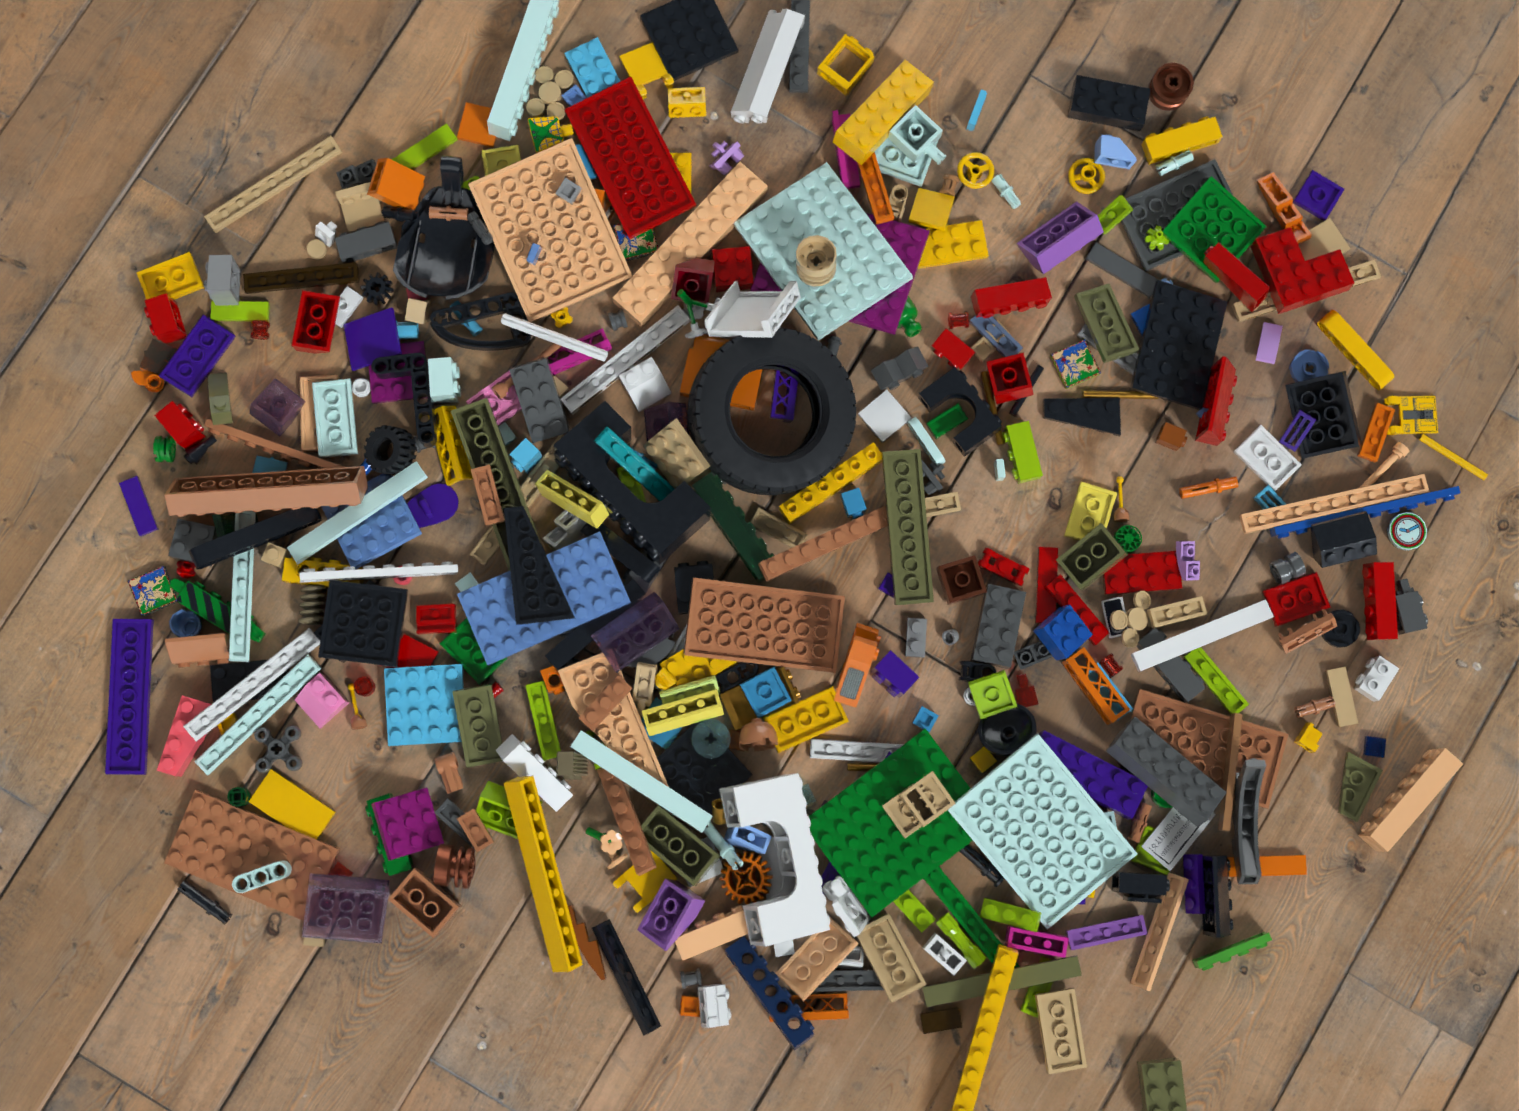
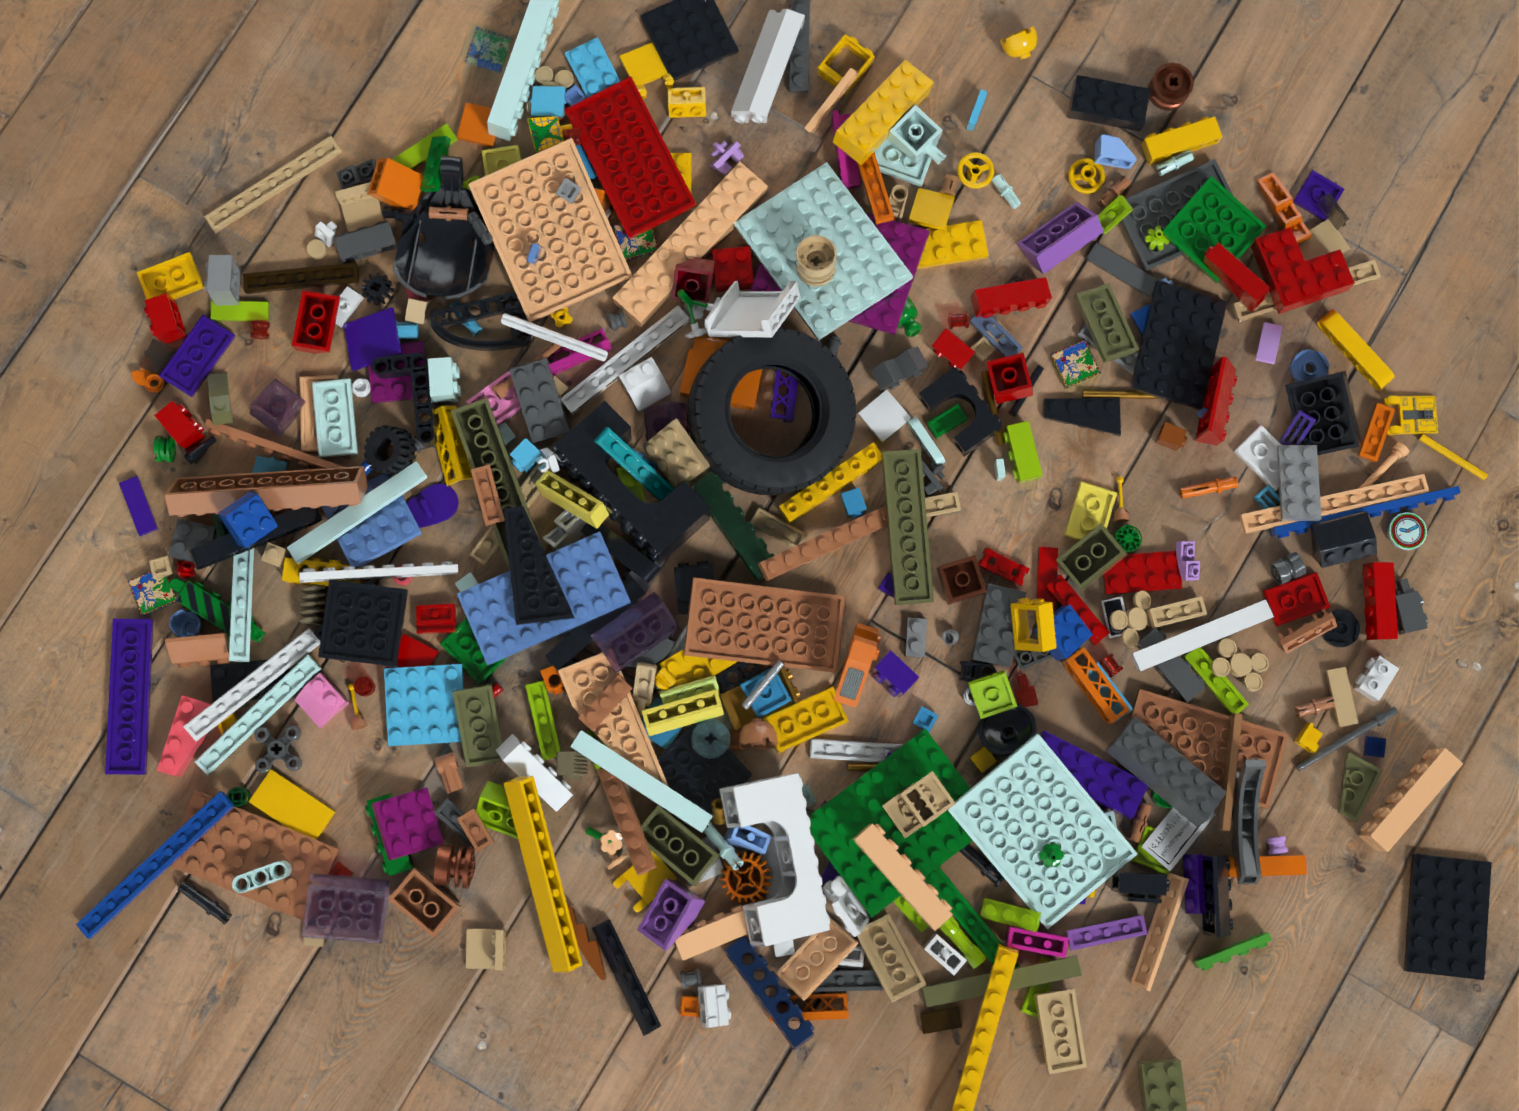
none -> blue plate [76,792,235,939]
none -> tan tile [149,555,174,579]
none -> blue brick [218,491,278,548]
none -> green plate [420,136,451,192]
none -> clear light blue tile [465,27,512,73]
none -> tan bracket [466,929,506,970]
none -> medium azure piece [530,86,566,117]
none -> white tile [535,447,560,473]
none -> clear red wheel [564,129,582,145]
none -> light grey bar [742,660,785,709]
none -> light nougat tile [804,68,859,133]
none -> light nougat brick [853,823,953,931]
none -> yellow cylinder [999,26,1038,60]
none -> yellow window [1010,598,1057,652]
none -> green plant [1039,843,1064,867]
none -> nougat pin [1097,175,1131,209]
none -> tan piece [1211,638,1269,692]
none -> lavender wheel [1266,836,1288,855]
none -> light grey plate [1277,445,1321,521]
none -> dark grey bar [1295,707,1398,771]
none -> clear smoke piece [1318,193,1349,230]
none -> black plate [1404,853,1492,980]

